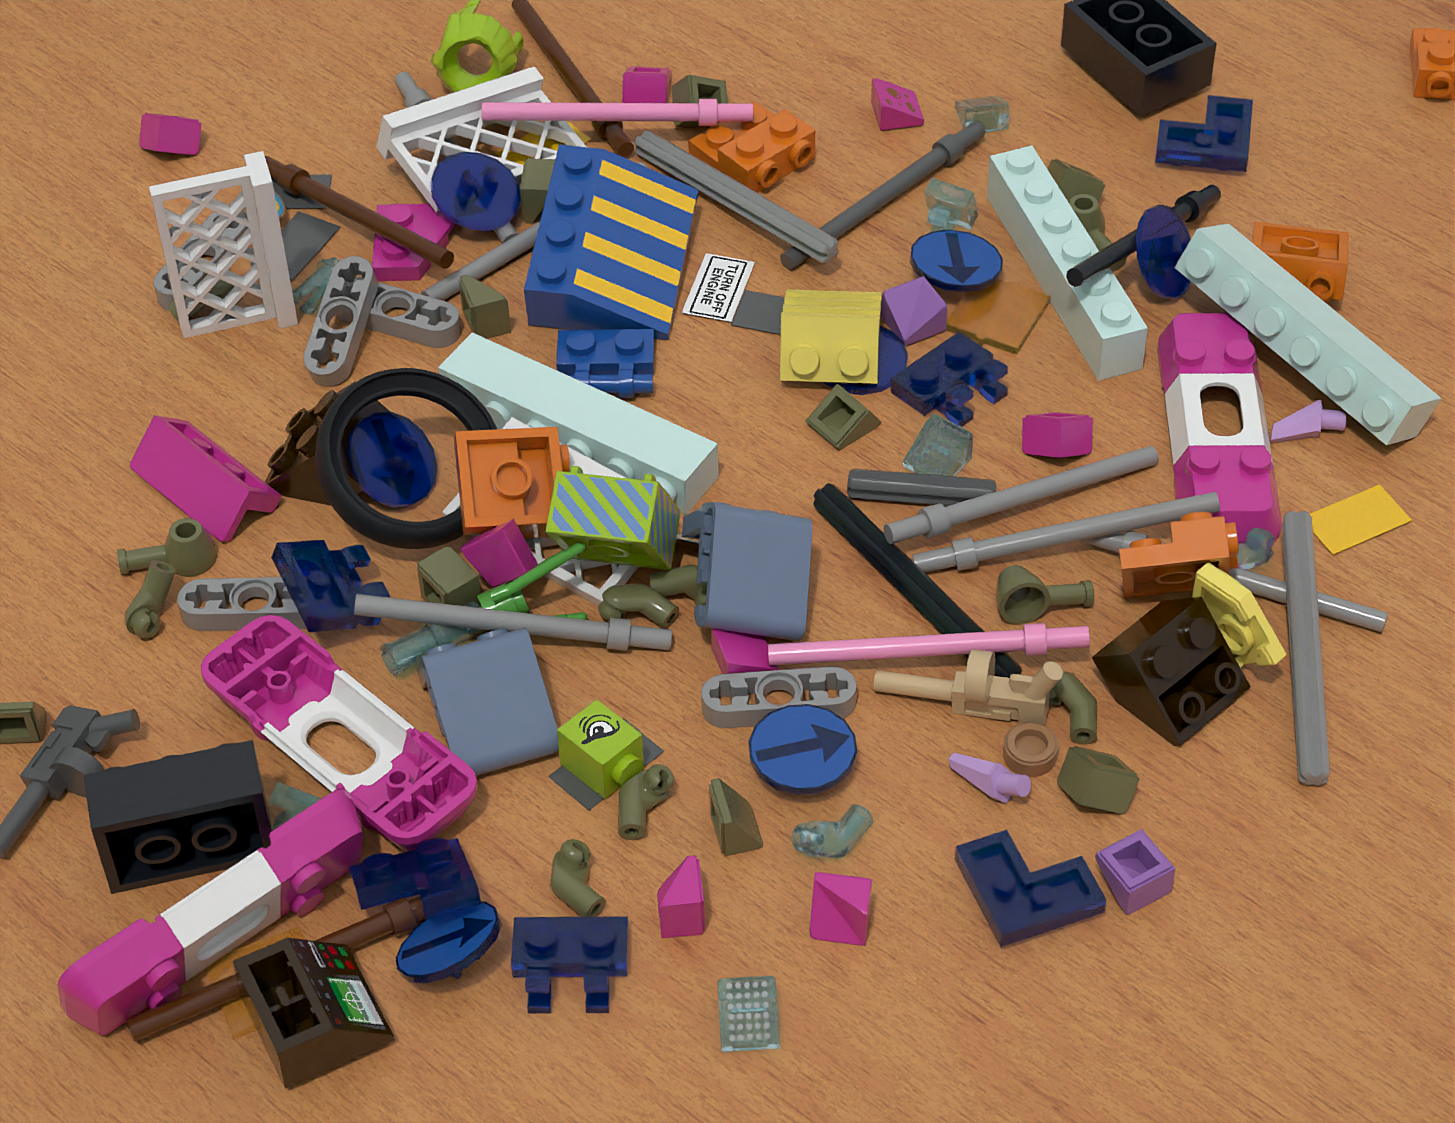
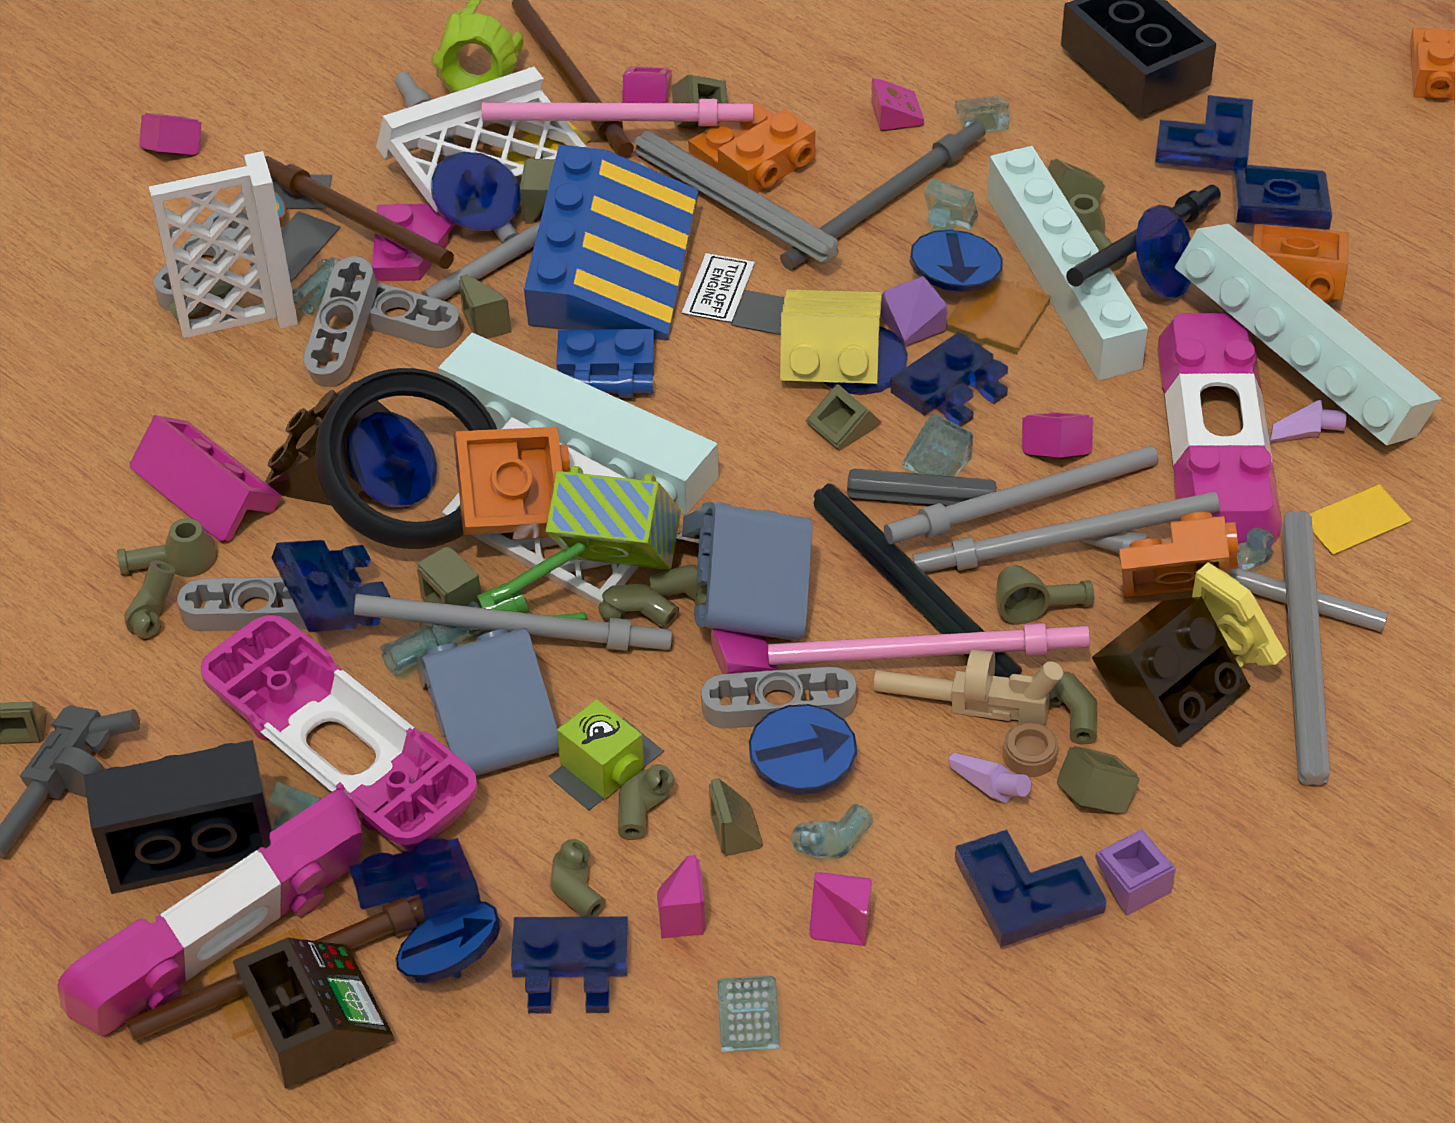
dark pink slope [460,518,538,587] -> none
none -> clear blue plate [1232,164,1332,230]

